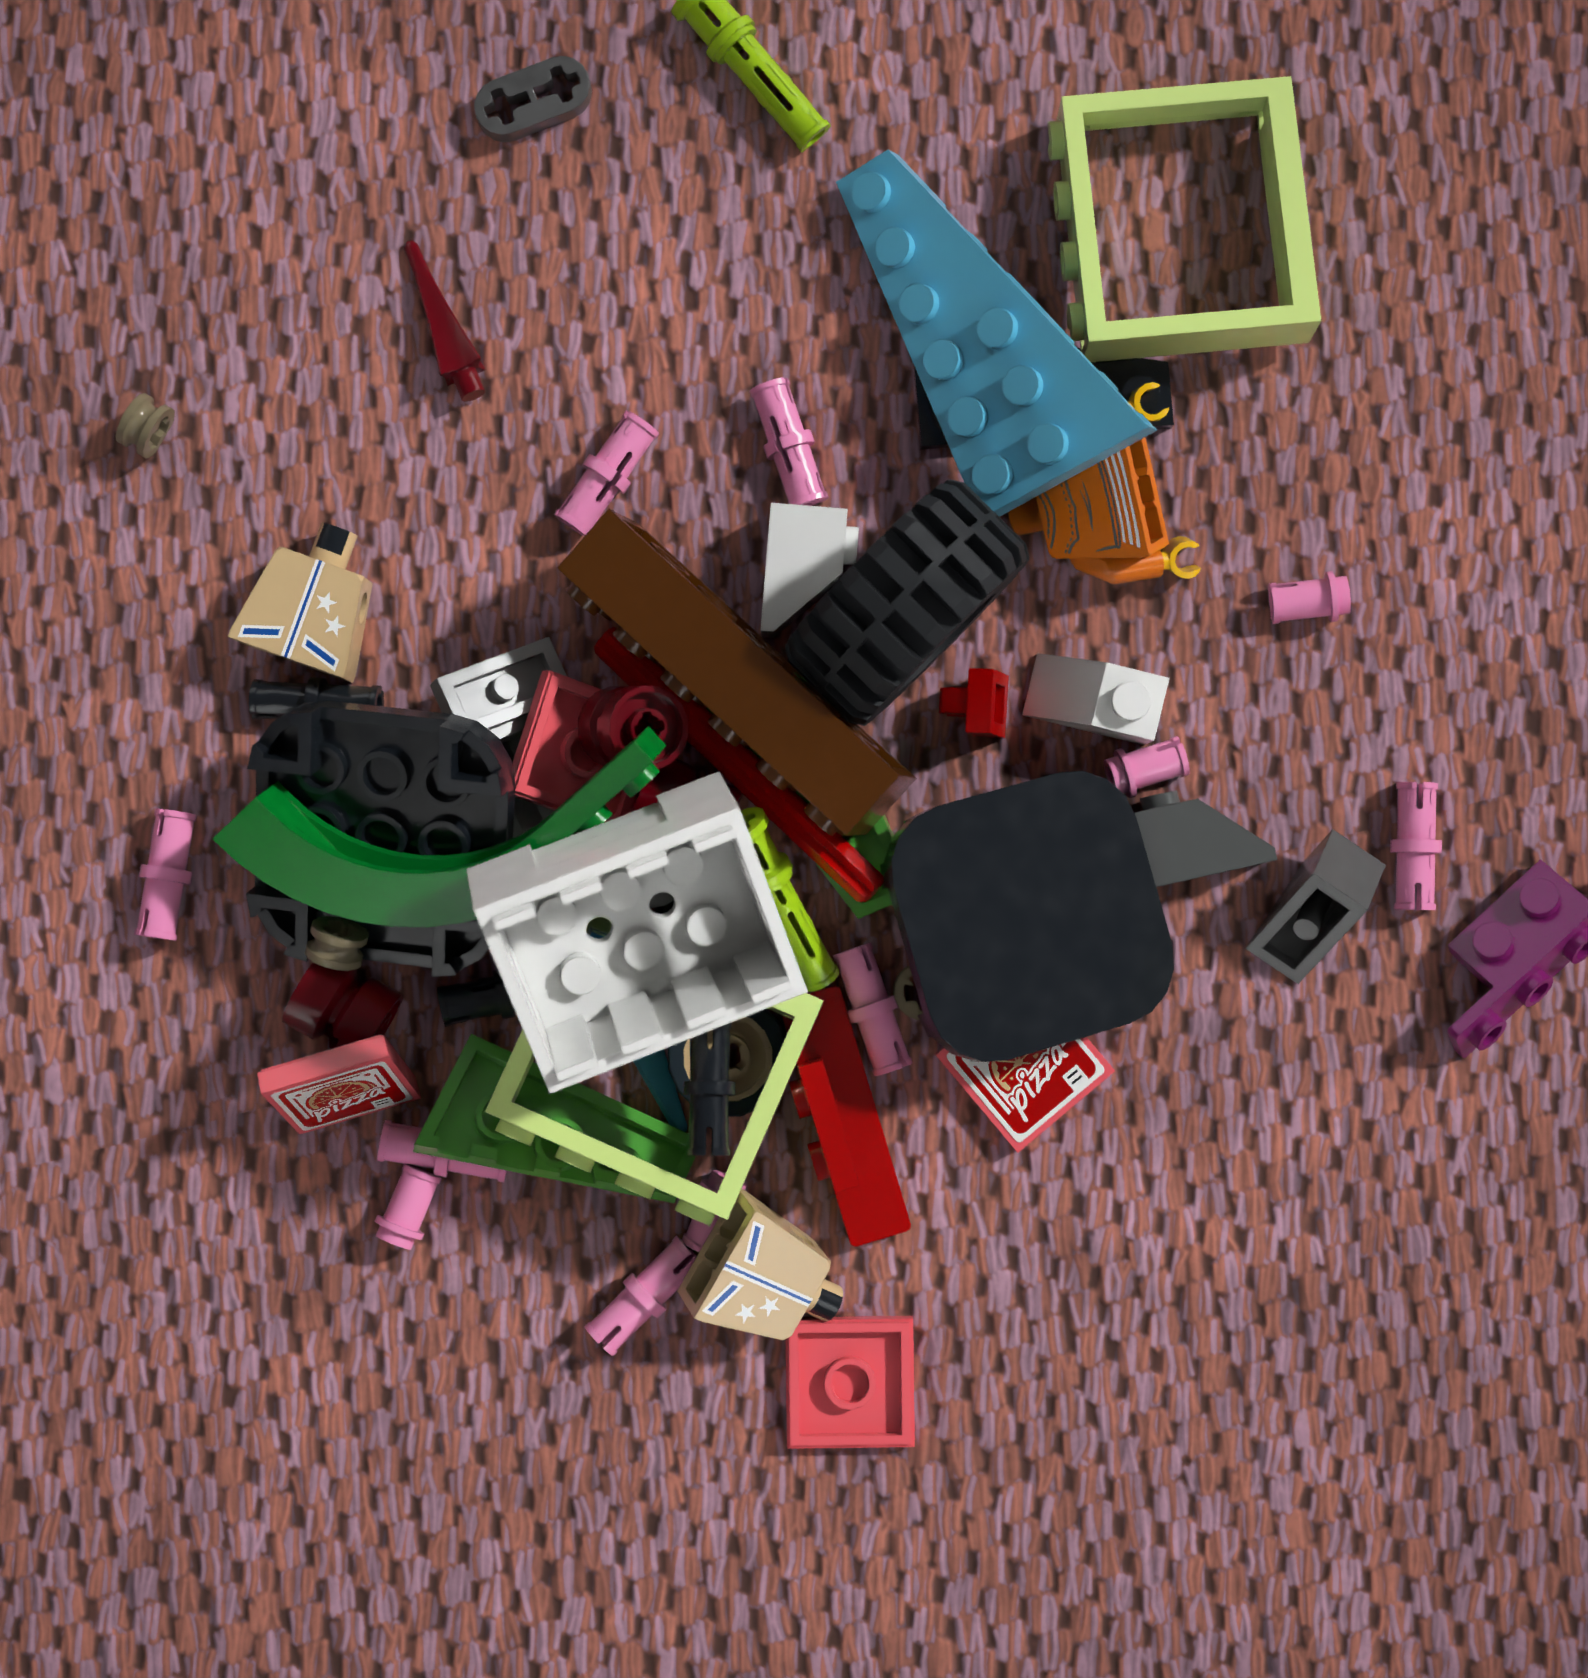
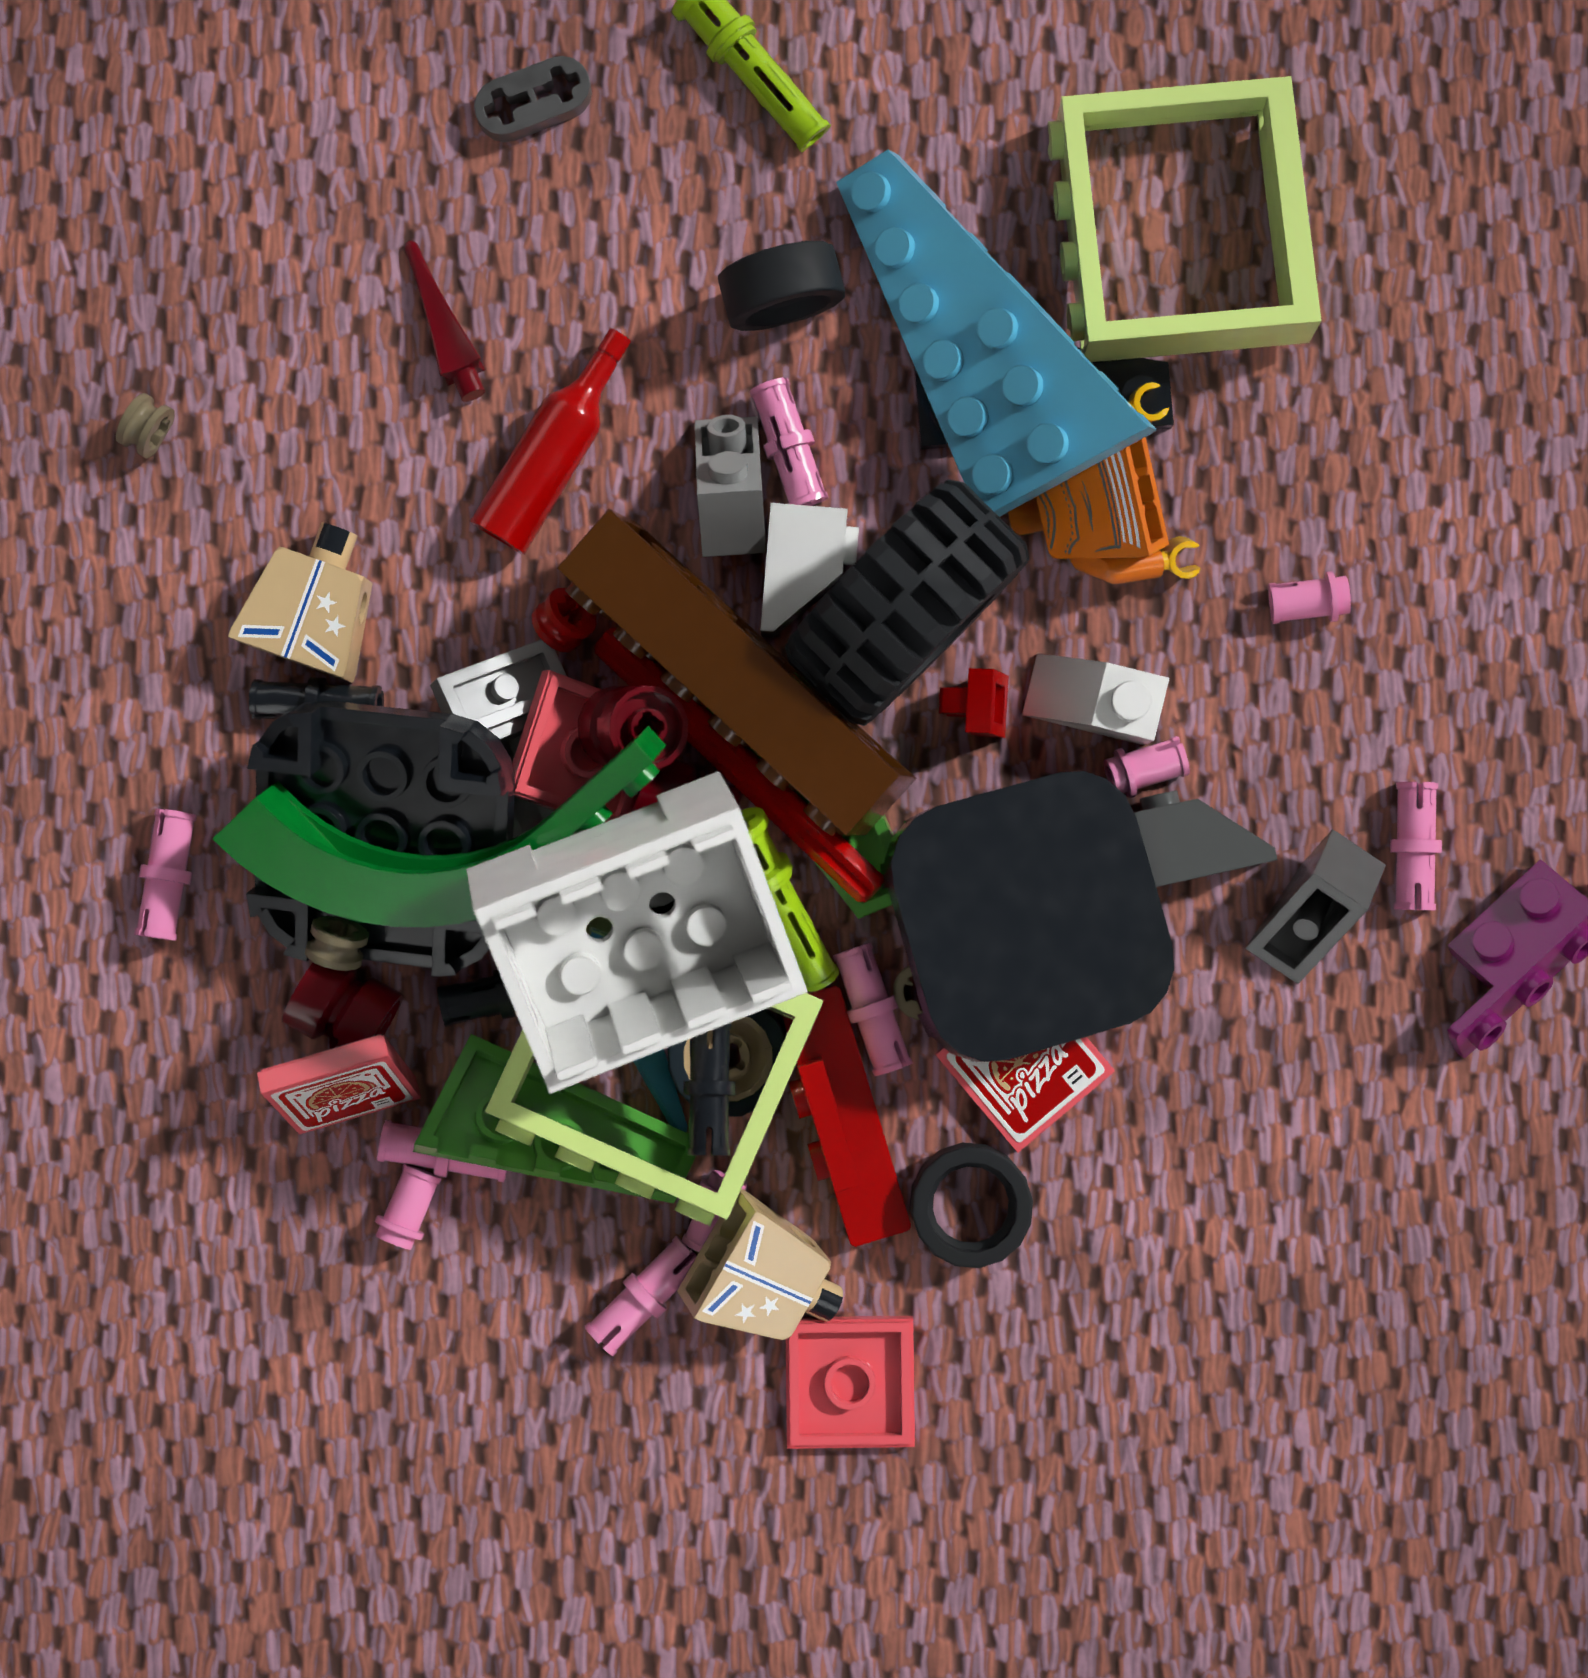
bright pink pin [554,410,659,536] -> none
none -> red piece [470,328,631,555]
none -> red bush [532,588,597,652]
none -> light grey slope [695,415,766,557]
none -> black tyre [718,241,845,331]
none -> black tyre [910,1142,1033,1268]

